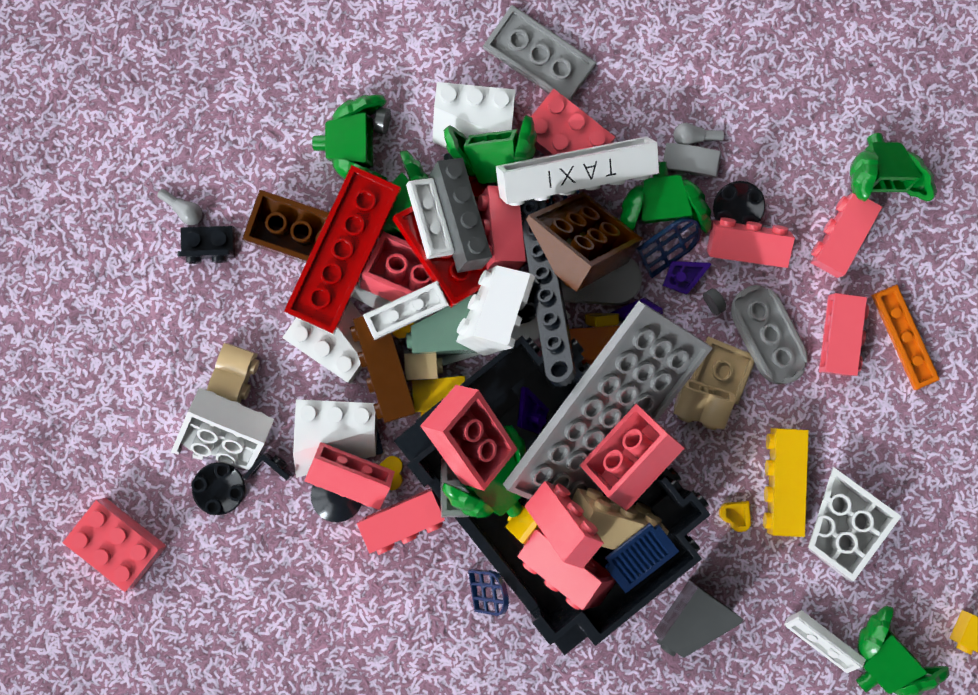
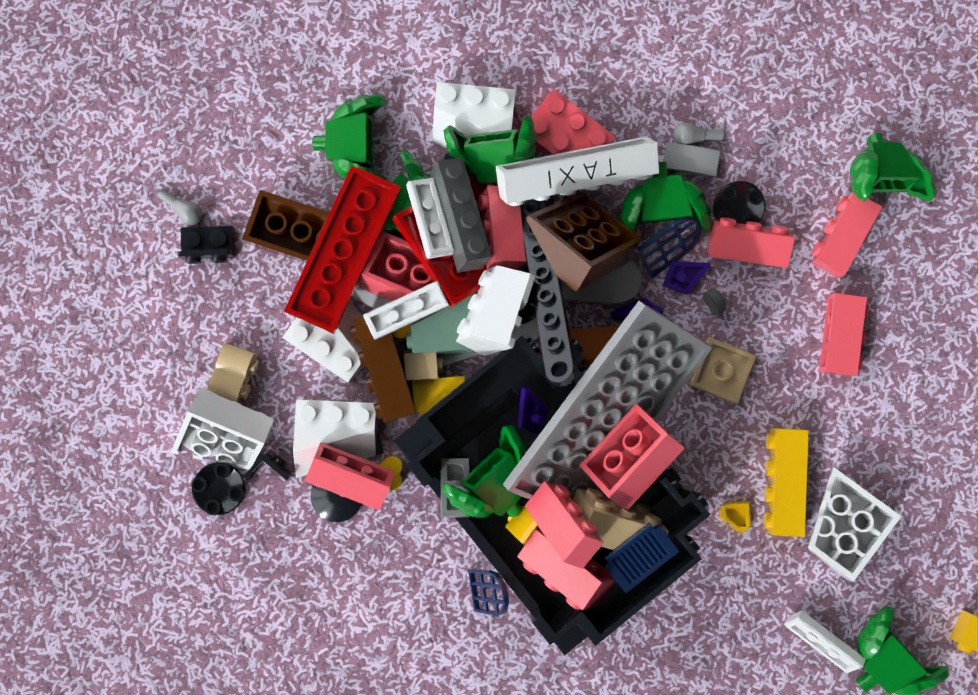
coral brick [62,498,167,592] -> none
coral brick [357,488,446,555] -> none
dark grey tile [373,107,391,135] -> none
coral brick [421,385,518,491] -> none
light grey tile [483,5,597,101] -> none
yellow tile [585,313,619,327] -> none
dark grey slope [654,580,744,658] -> none
tan brick [674,379,735,430] -> none
light grey tile [731,285,808,384] -> none
orange tile [871,284,940,390] -> none

